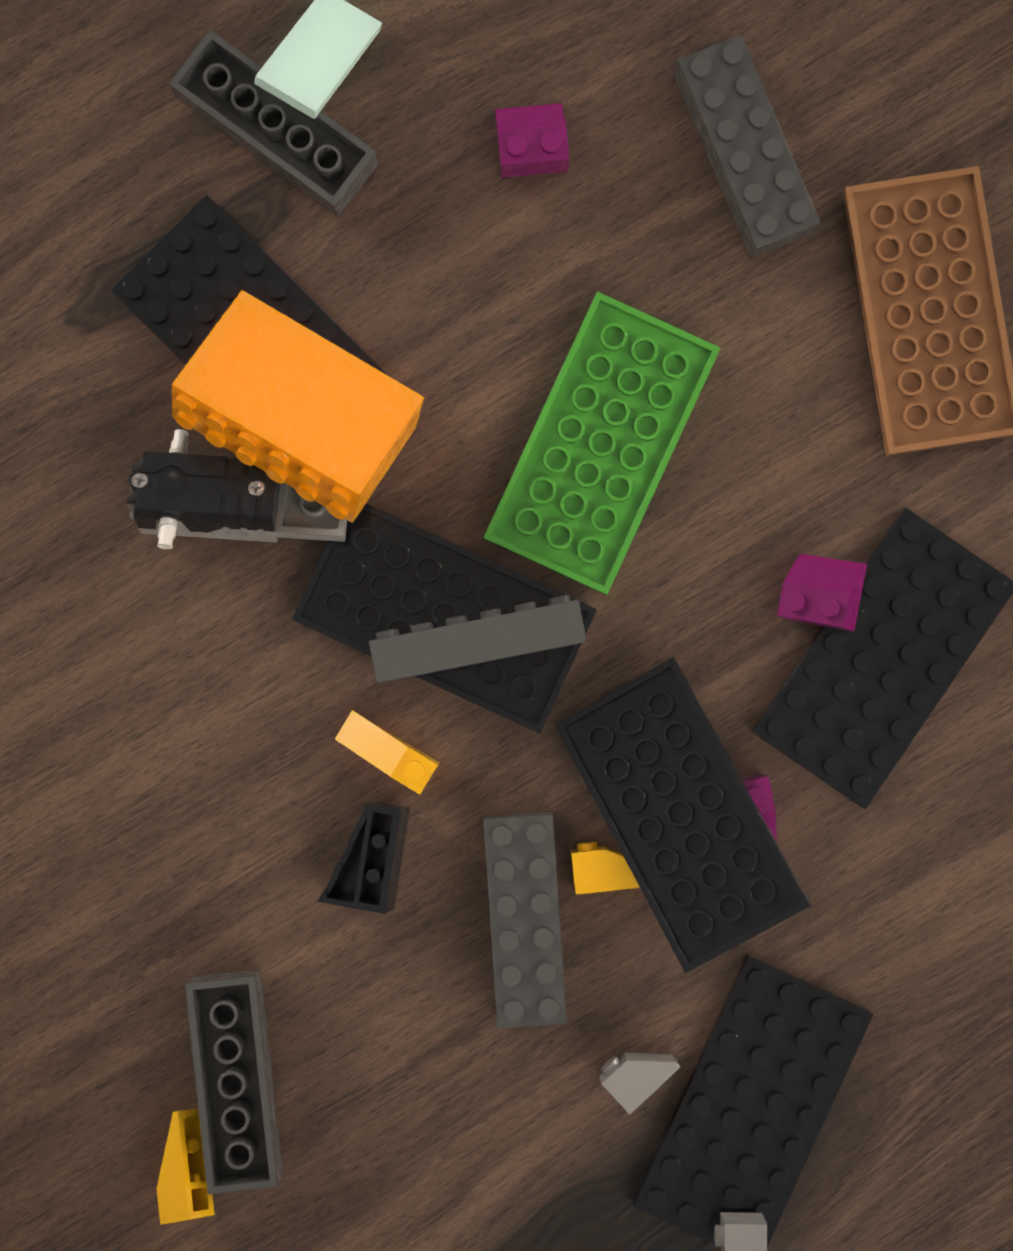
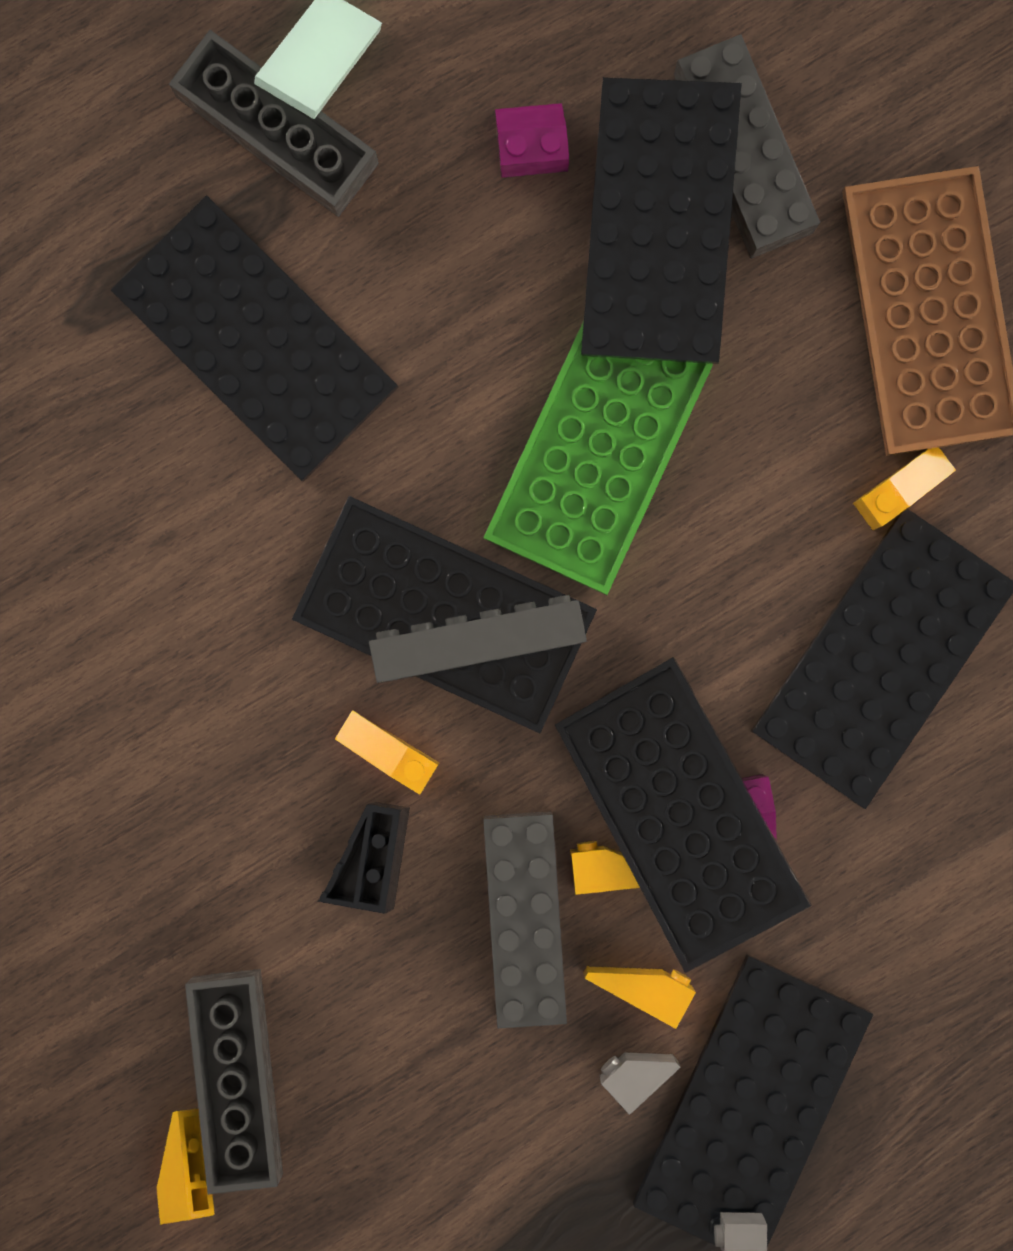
black piece [126,429,347,549] -> none
light orange brick [172,290,424,523] -> none
magenta slope [777,554,867,632] -> none
none -> black plate [581,77,742,364]
none -> yellow slope [583,966,696,1029]
none -> yellow slope [853,448,956,530]

